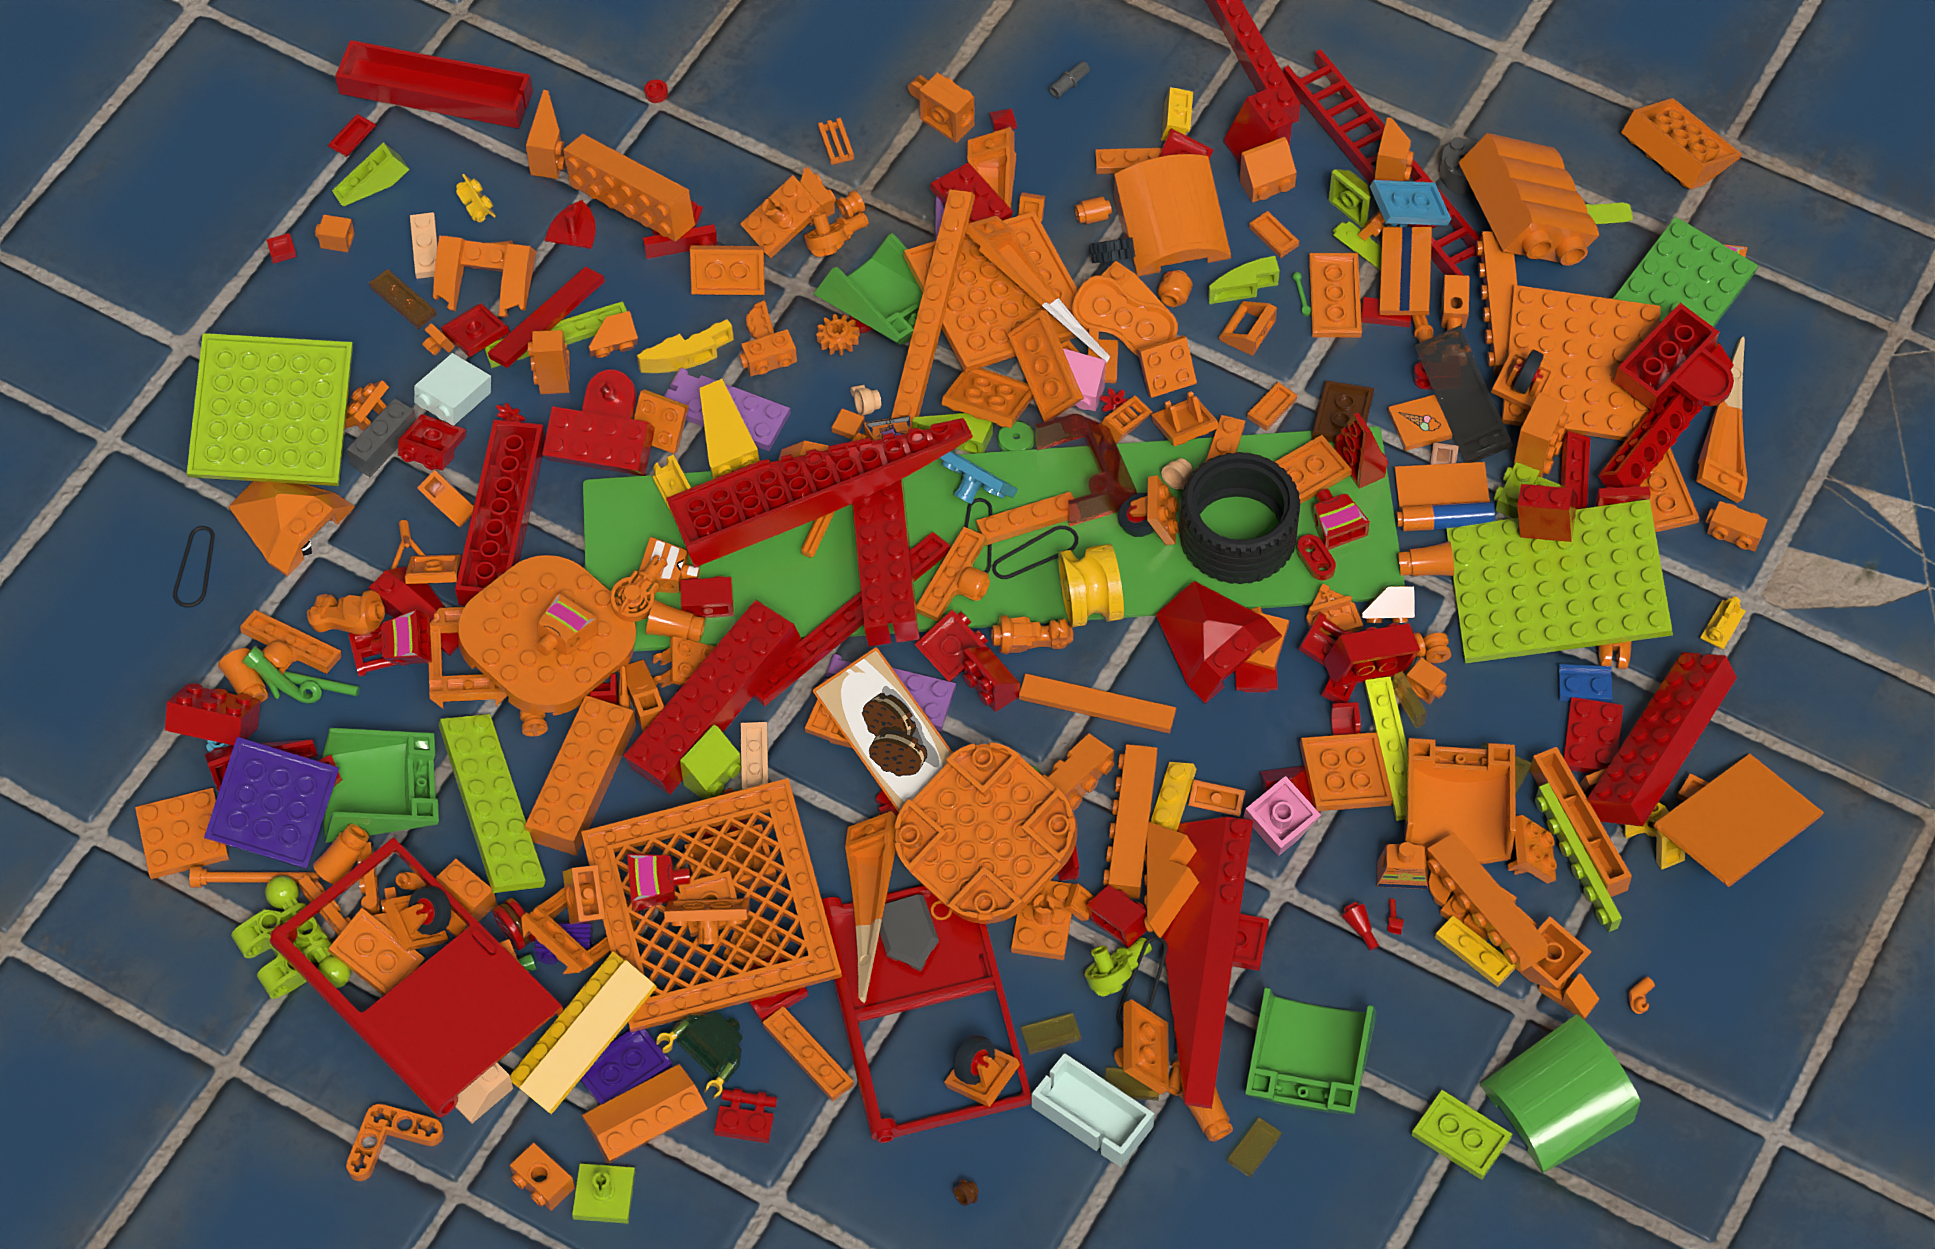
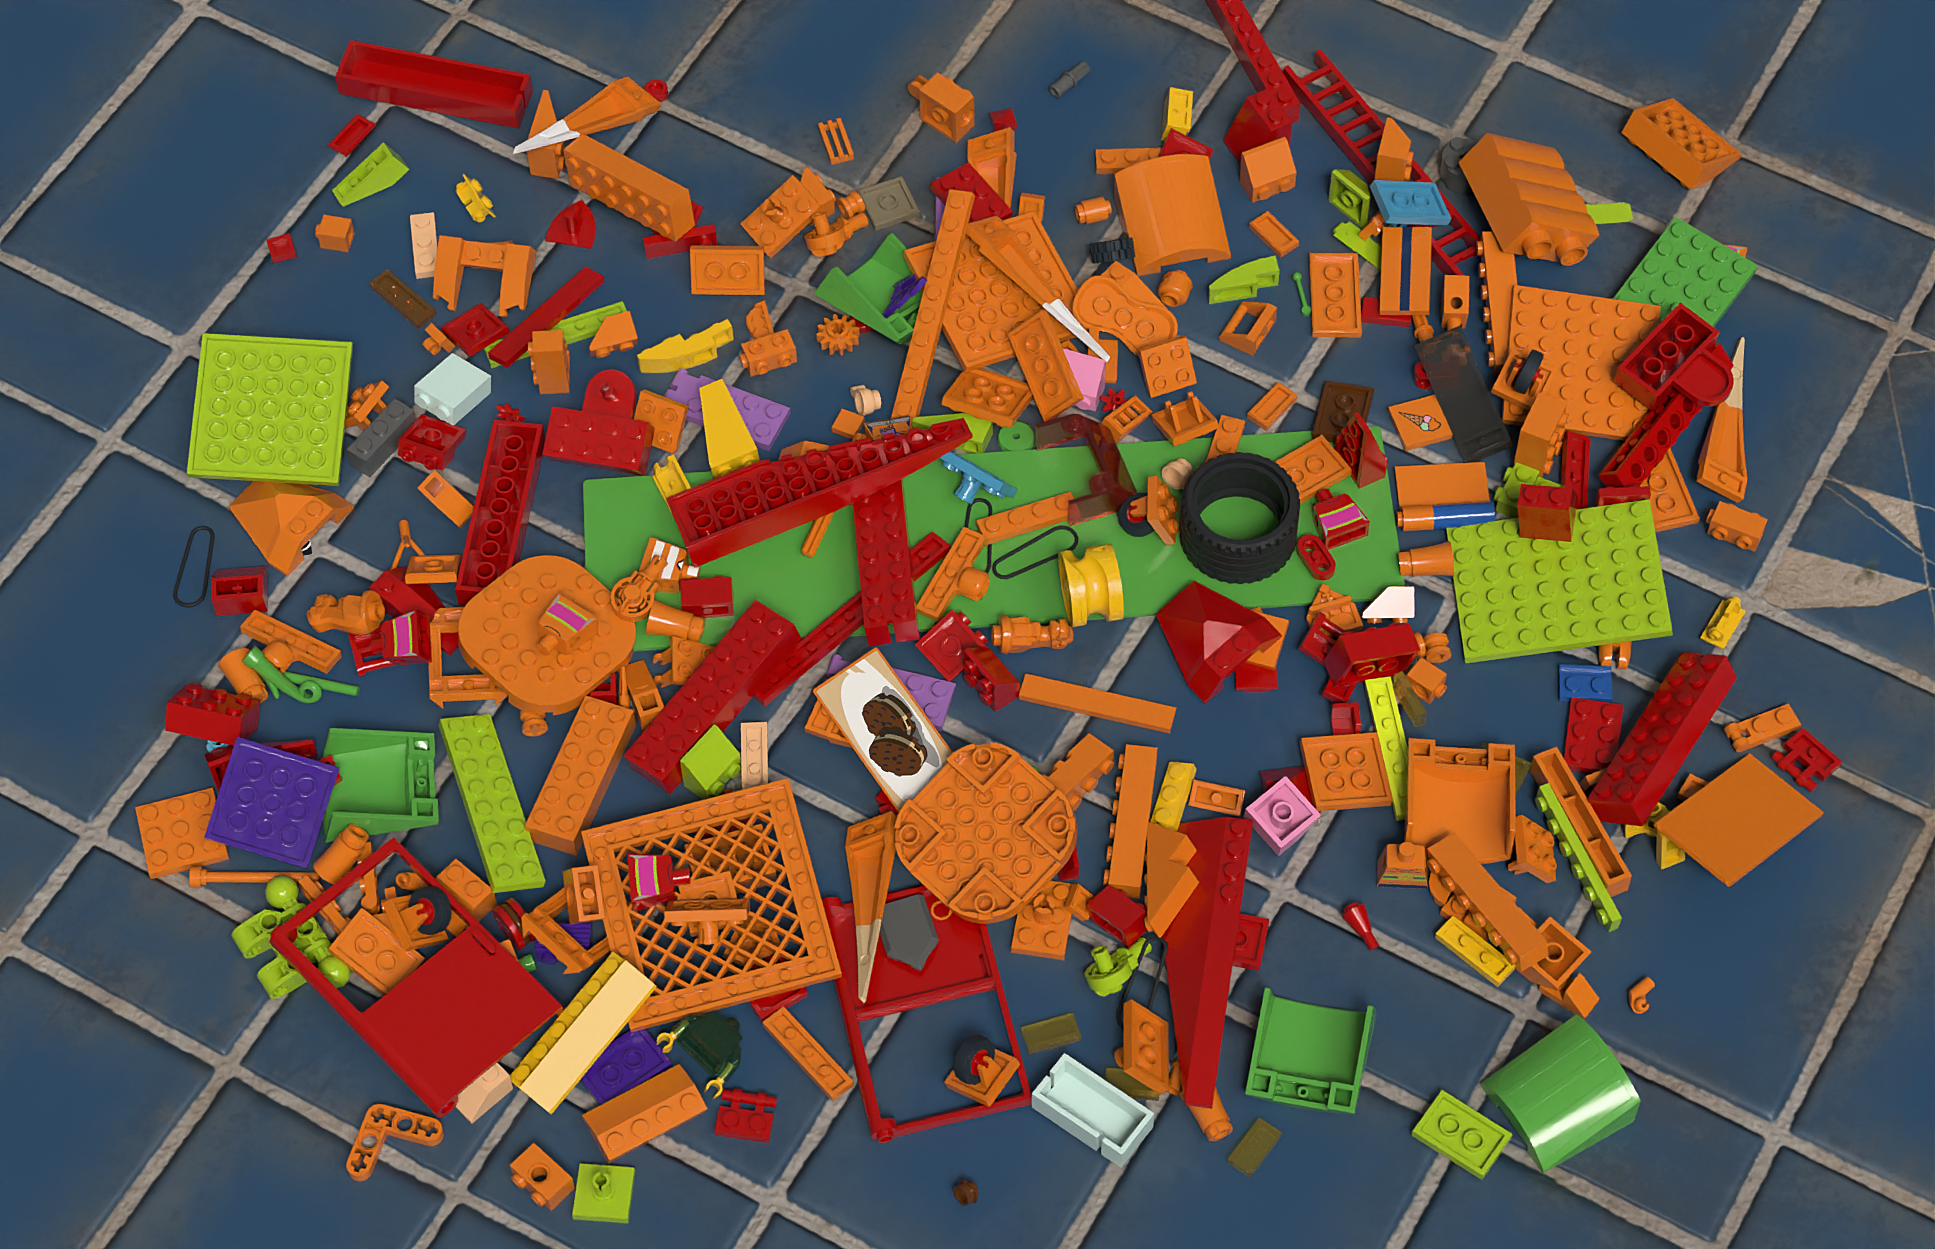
red hand [1387,899,1404,935] -> none
nougat slope [1430,443,1459,465] -> none
none -> red slope [211,566,268,616]
none -> orange plate [513,76,661,154]
none -> dark tan tile [858,176,920,231]
none -> dark purple piece [882,274,928,319]
none -> orange plate [1724,704,1801,753]
none -> red plate [1772,728,1842,792]

